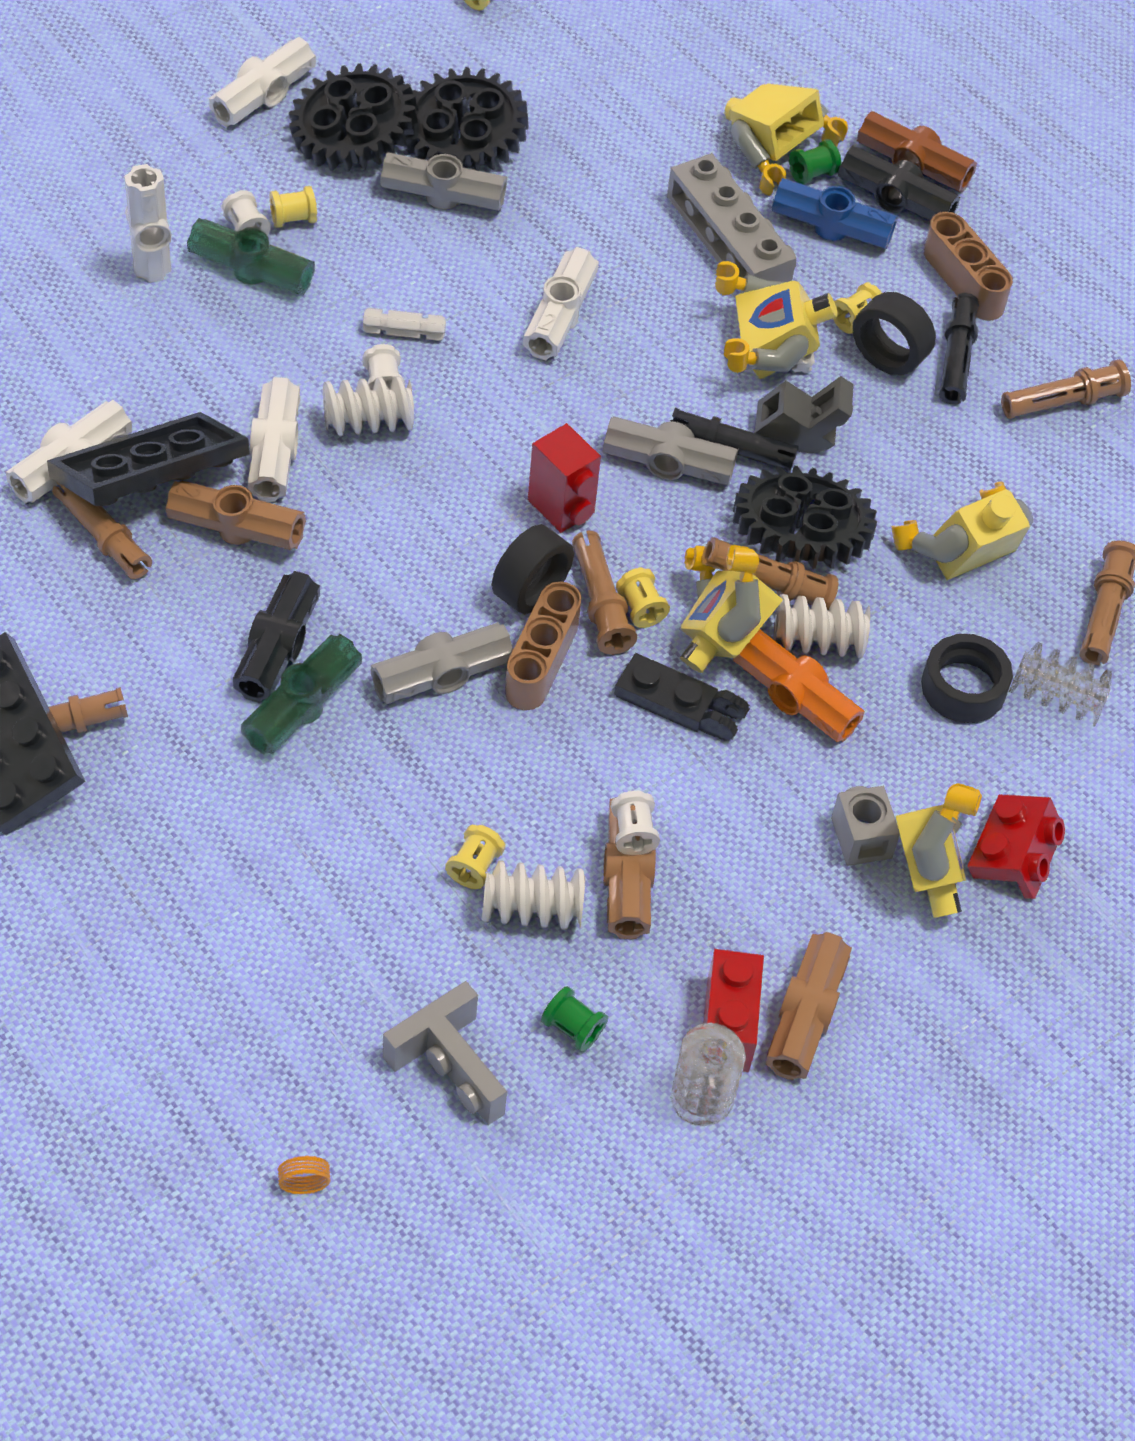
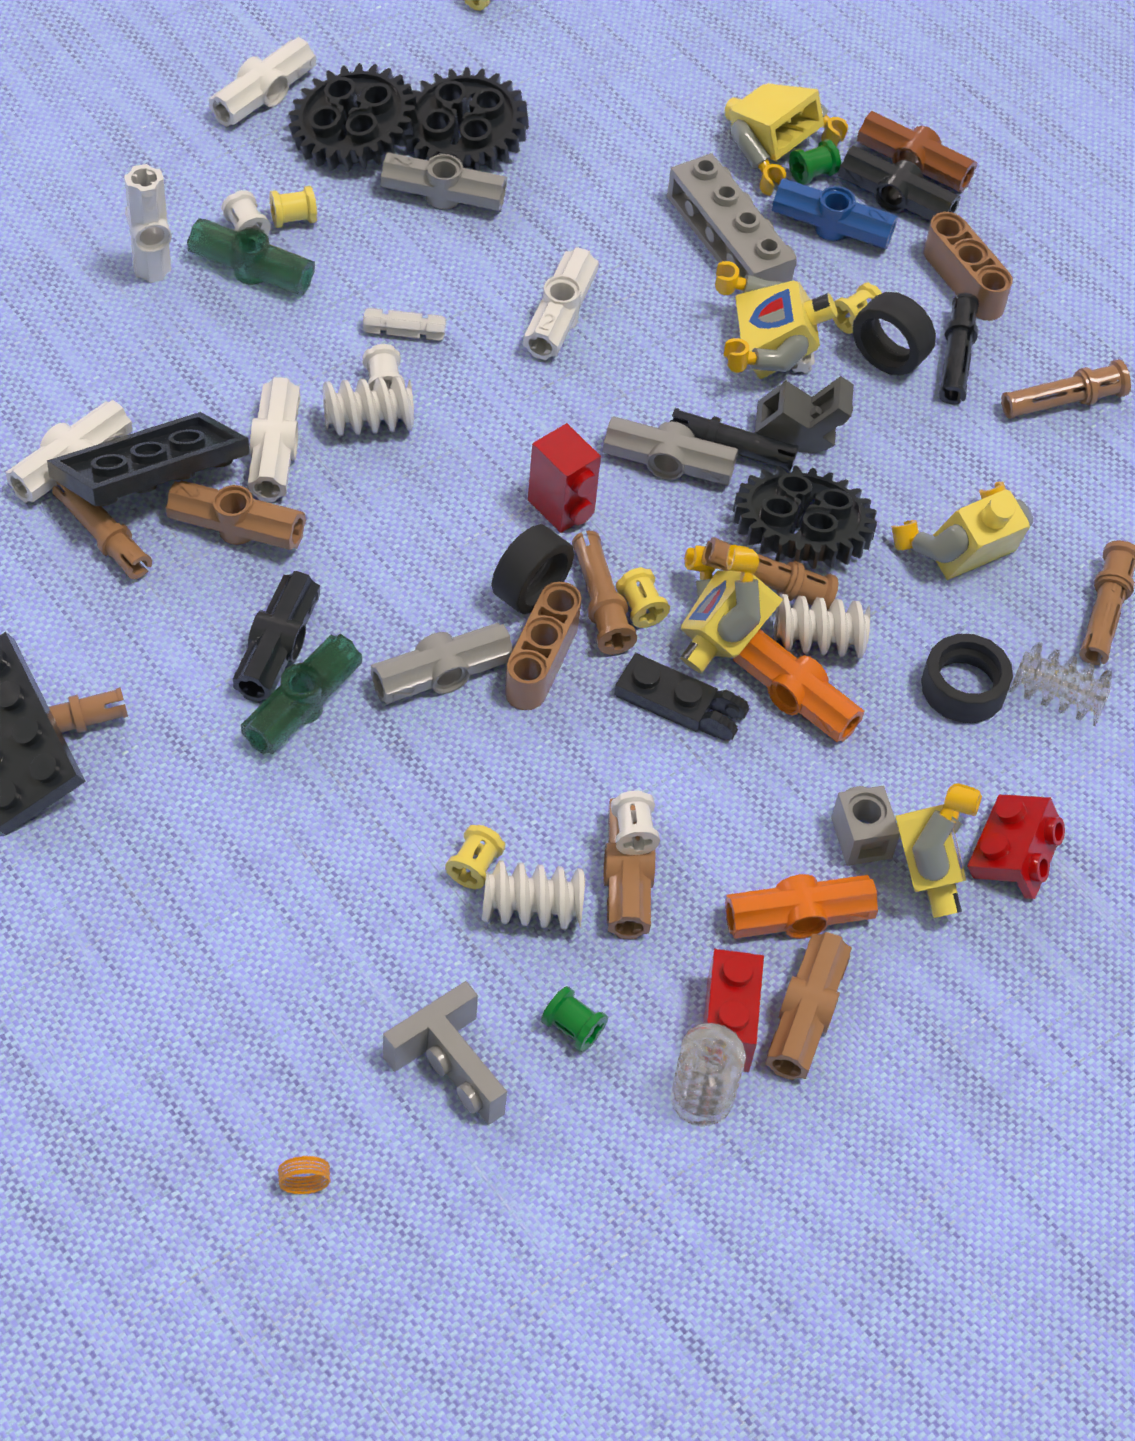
none -> orange piece [725,874,878,939]

